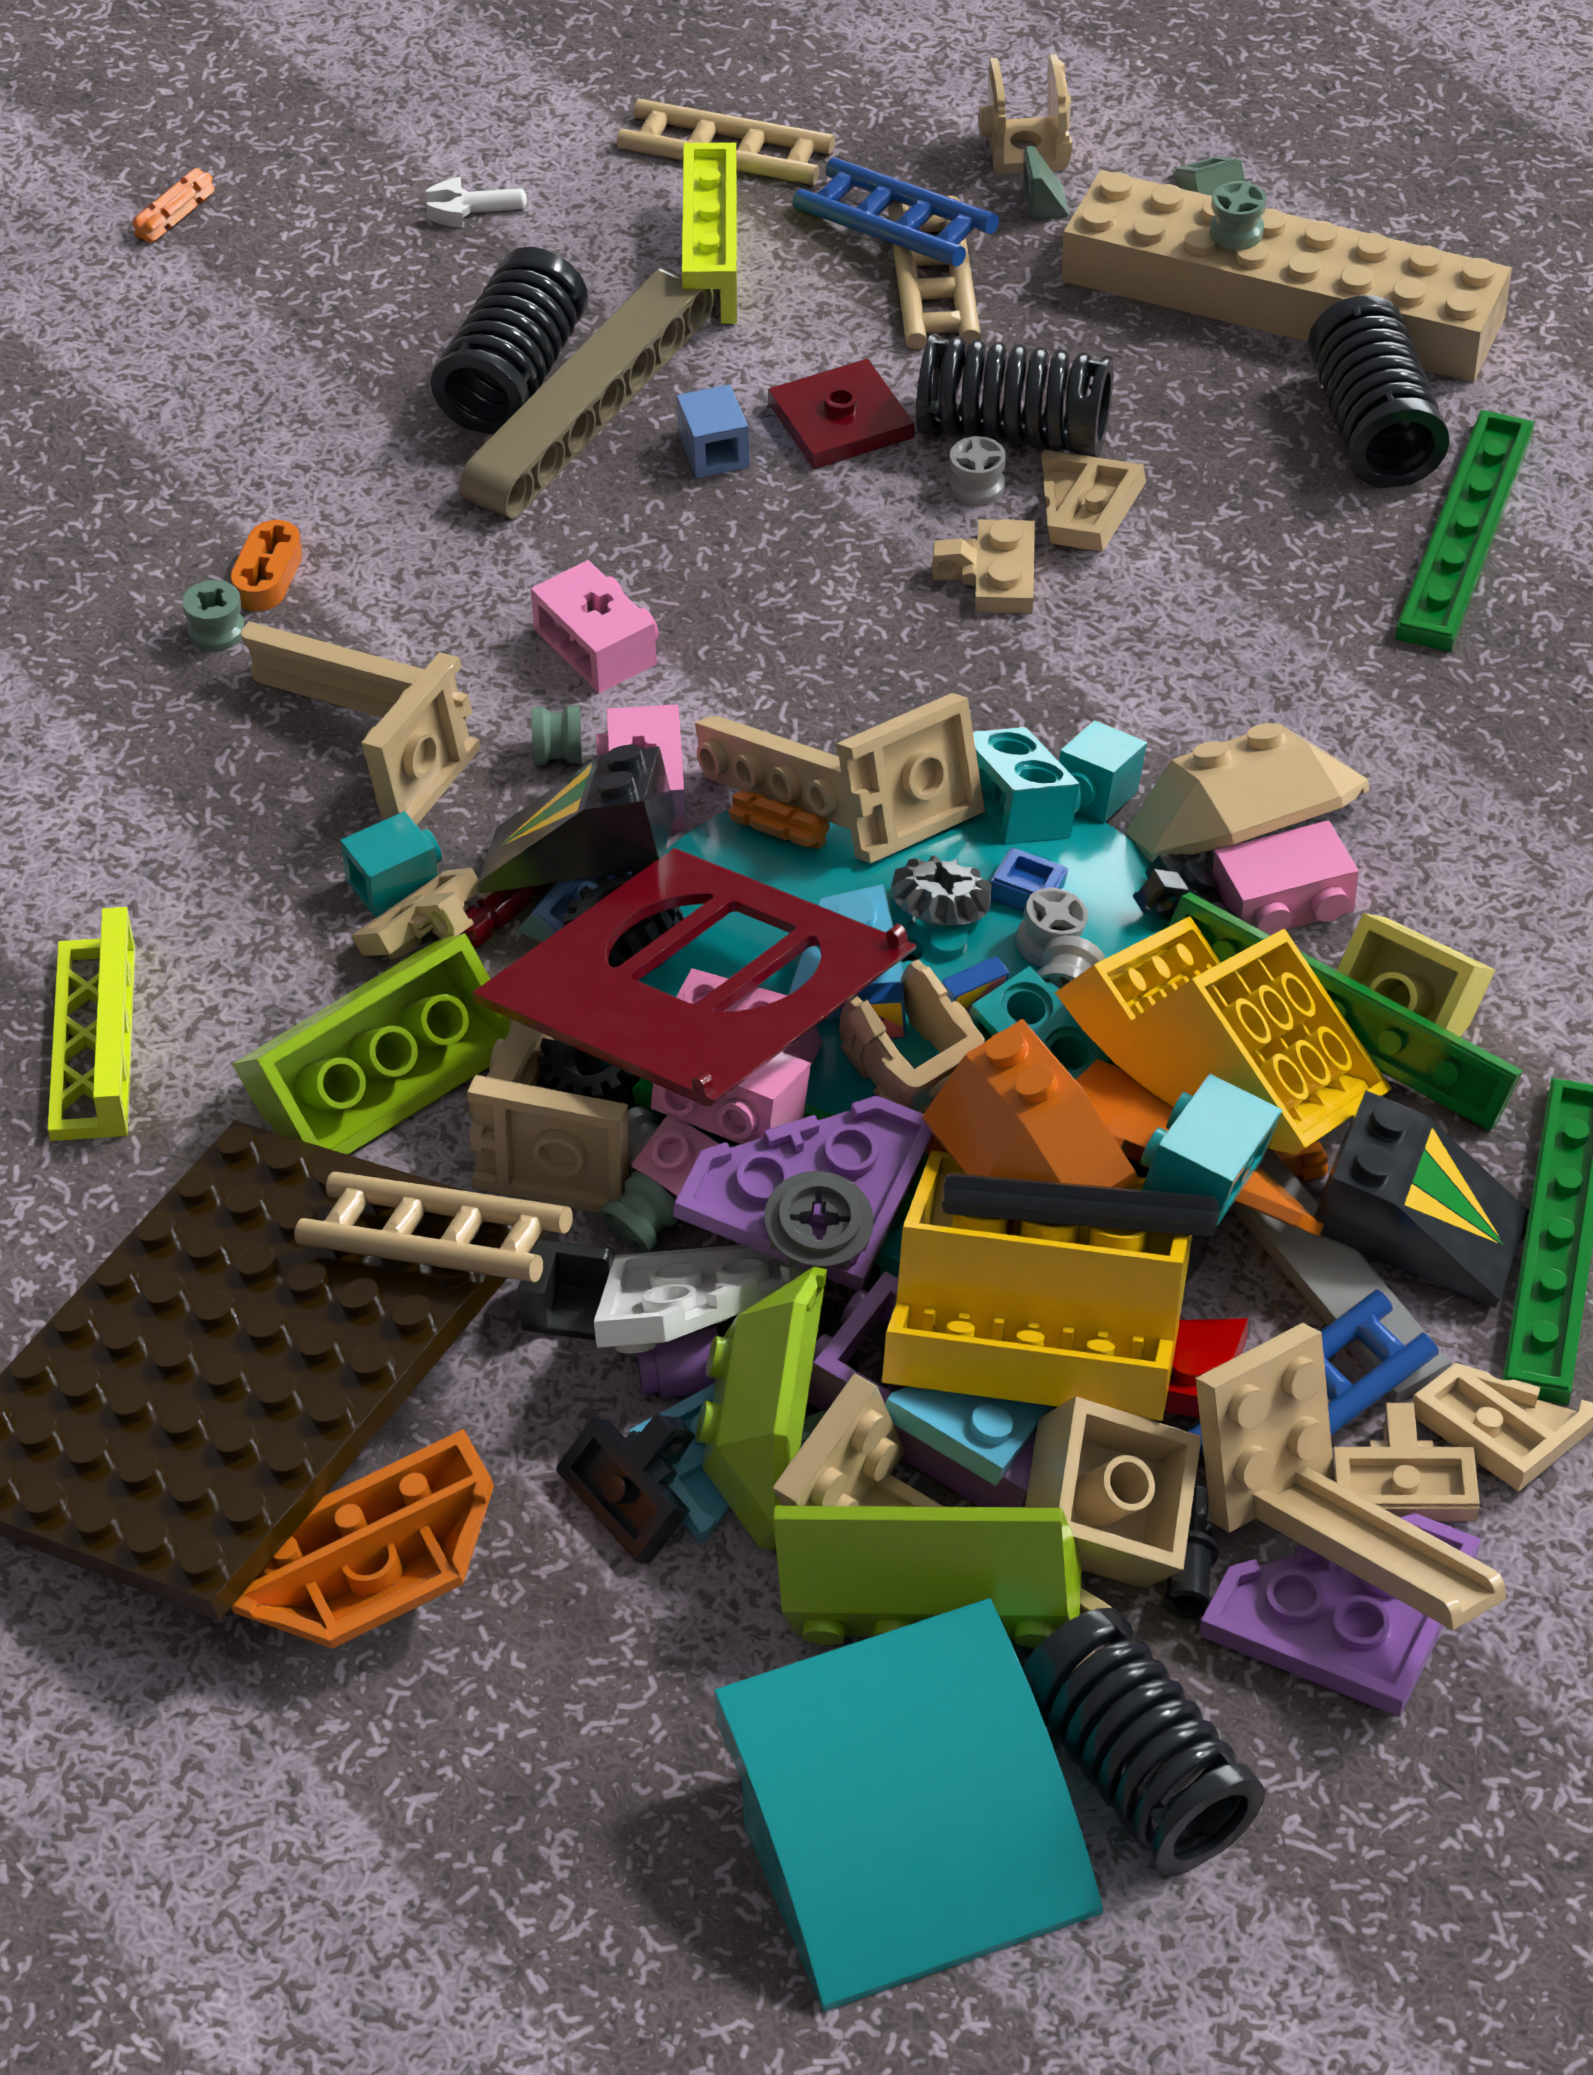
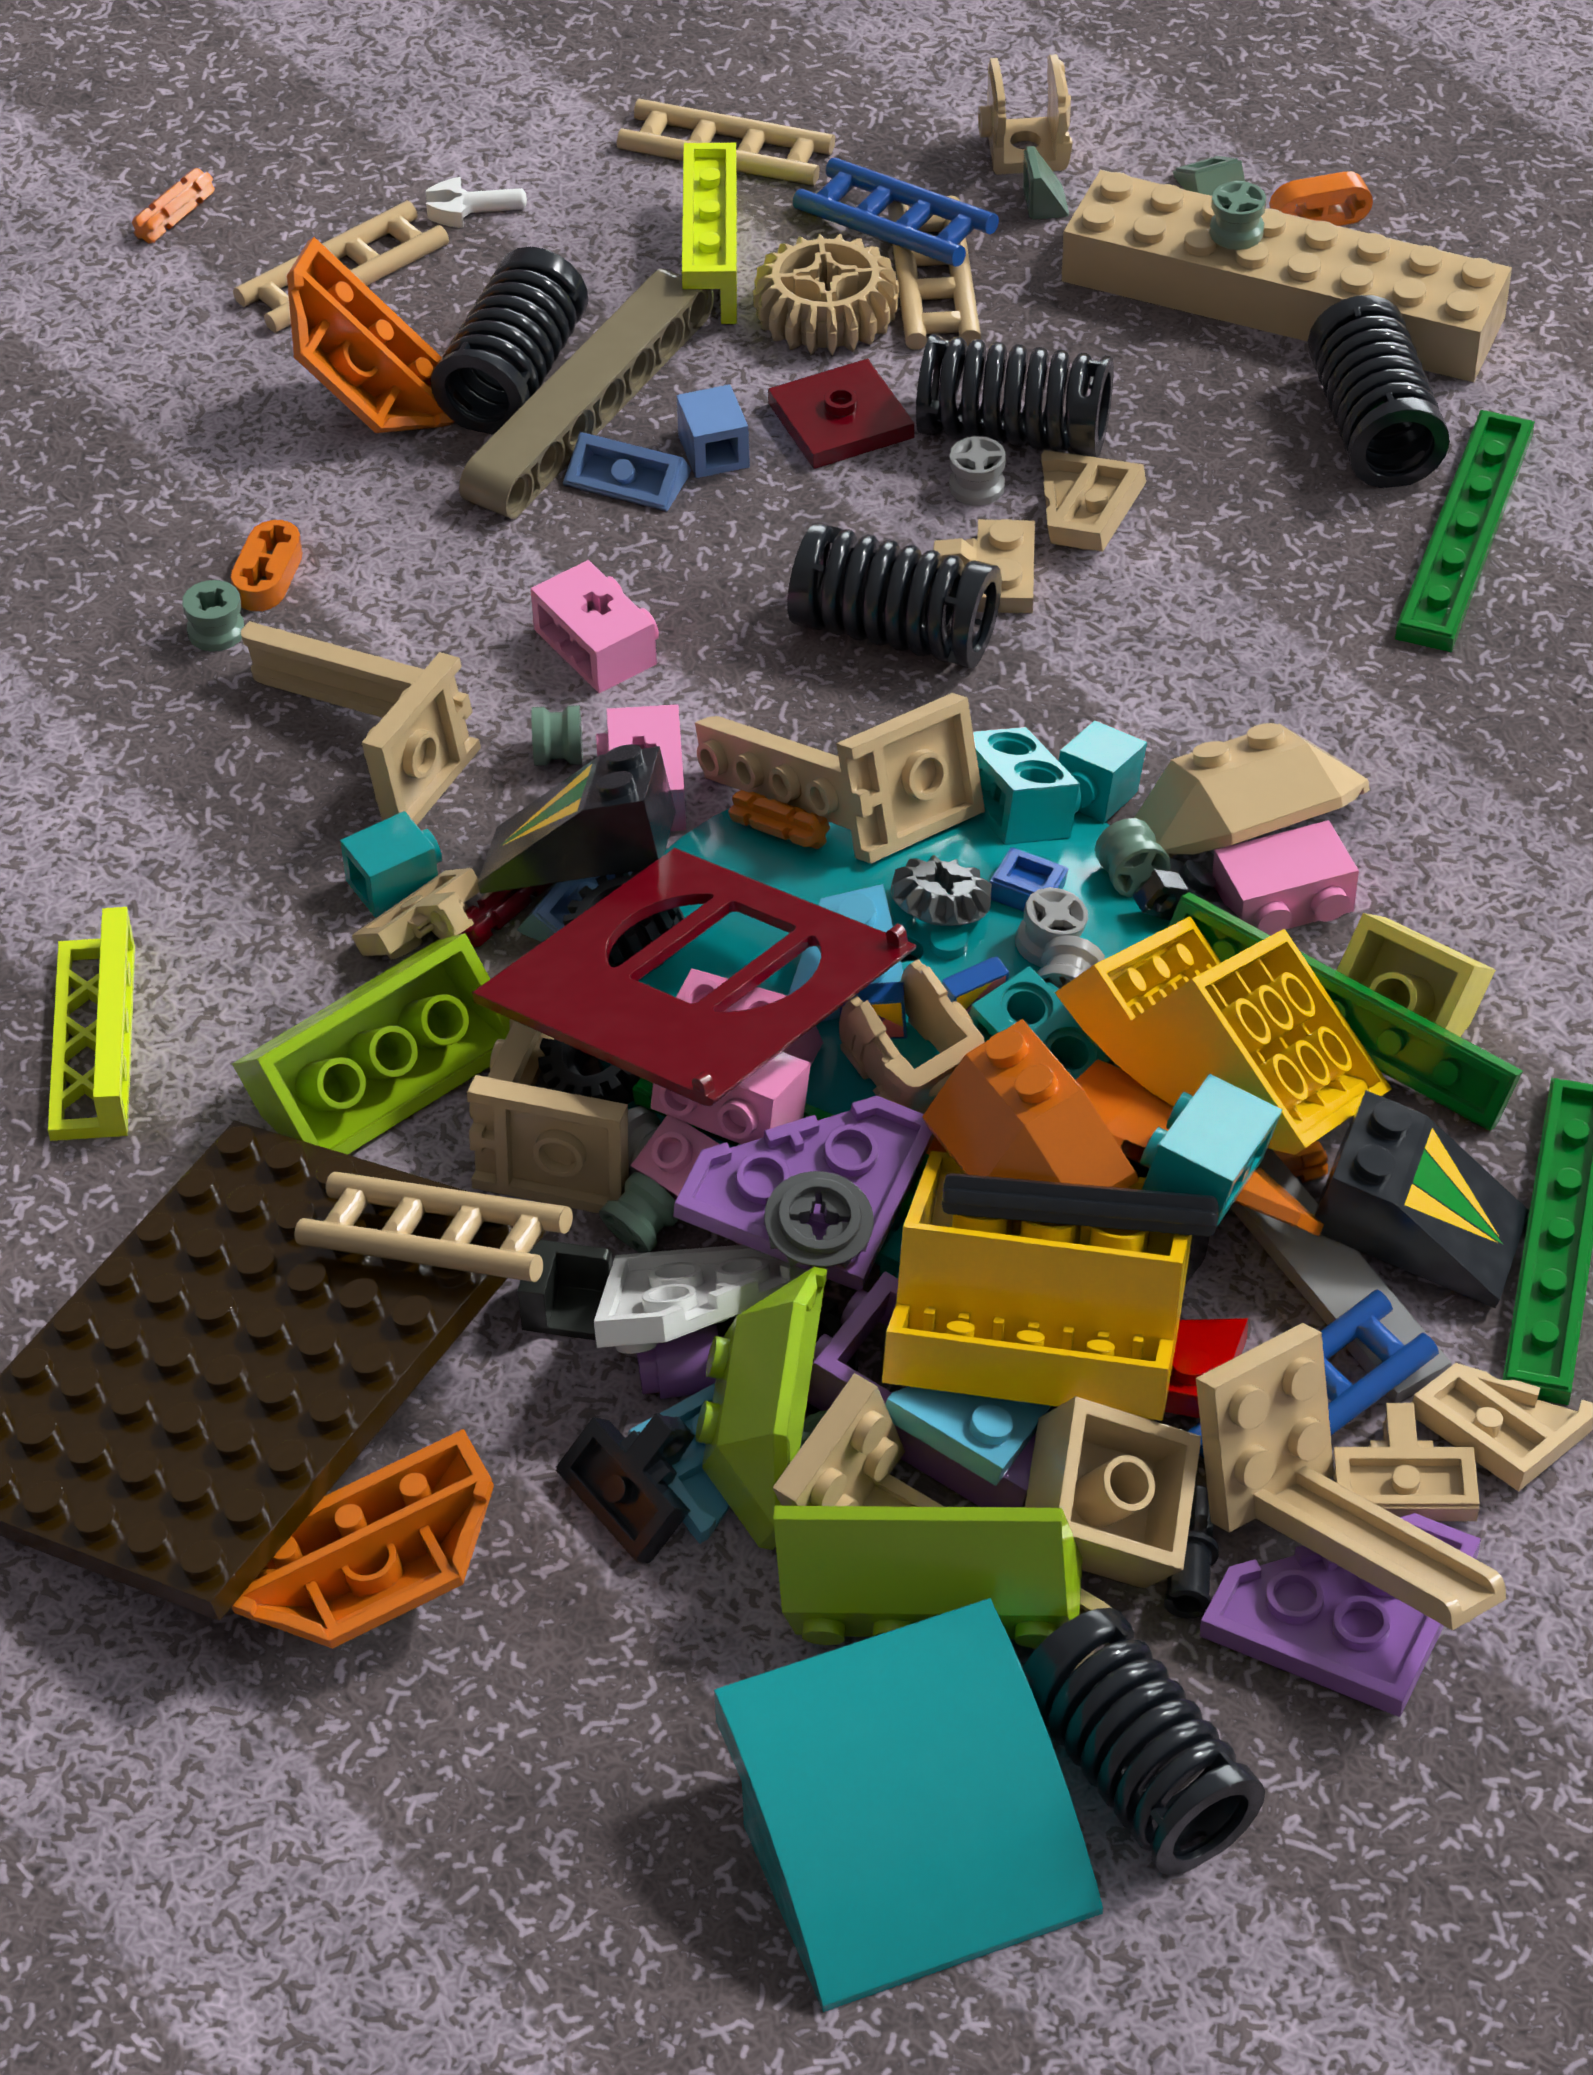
none -> tan bar [233,200,449,333]
none -> orange wedge [287,237,454,433]
none -> medium blue slope [563,432,691,511]
none -> tan gear [753,233,899,356]
none -> black piece [787,522,1002,669]
none -> sand green wheel [1094,818,1171,897]
none -> orange beam [1269,171,1373,226]

